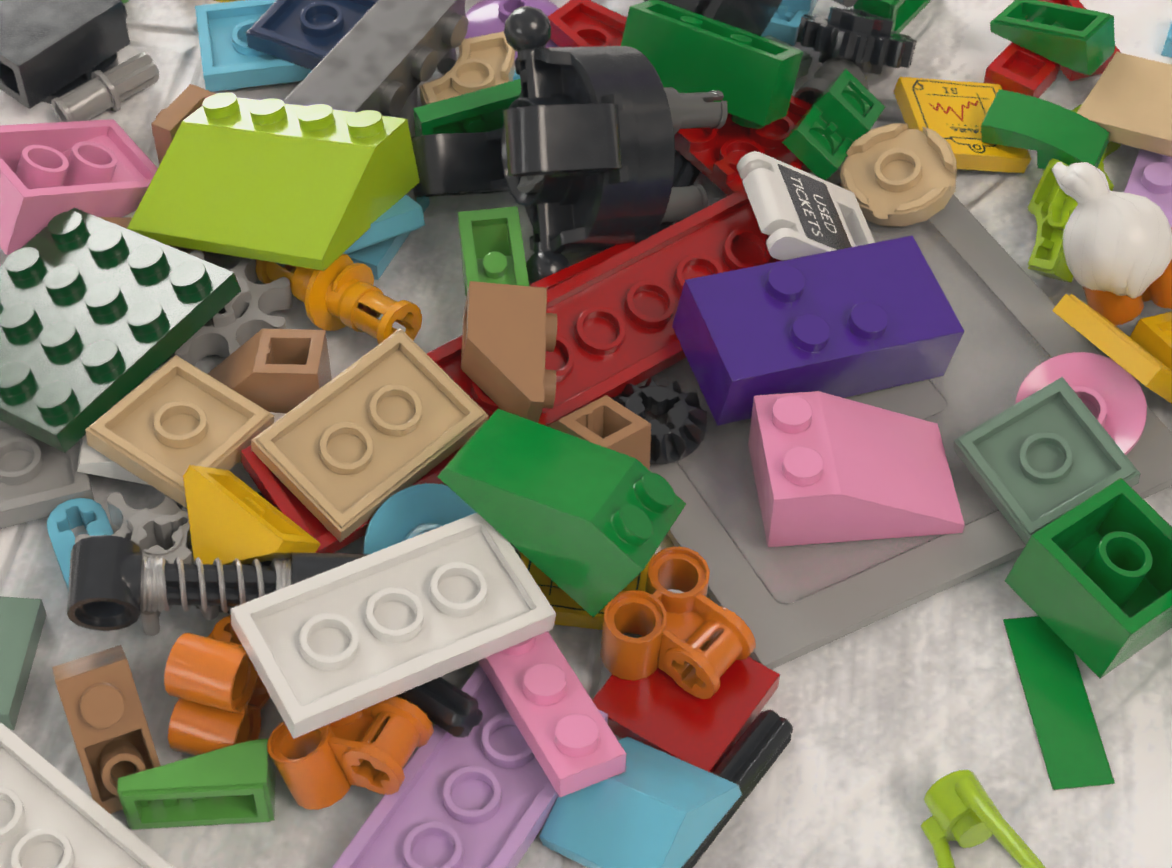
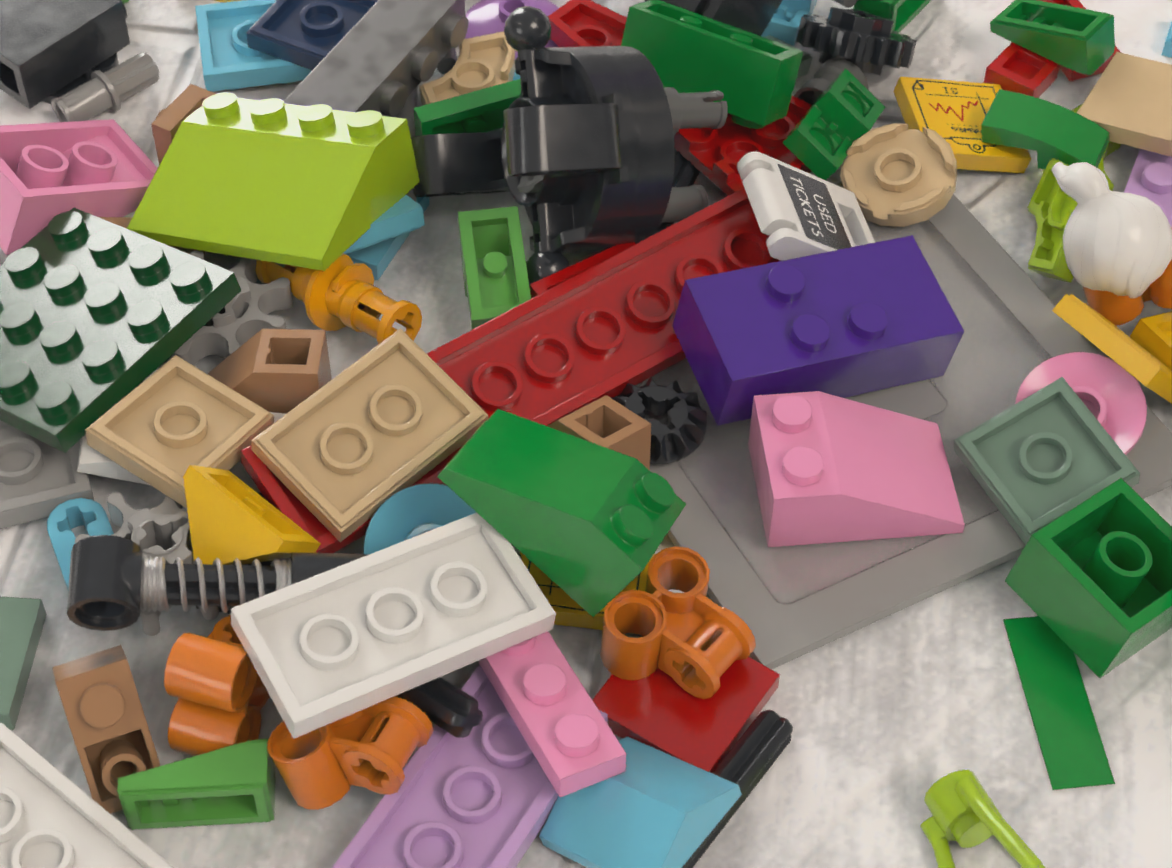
medium nougat slope [461,281,557,423] -> none

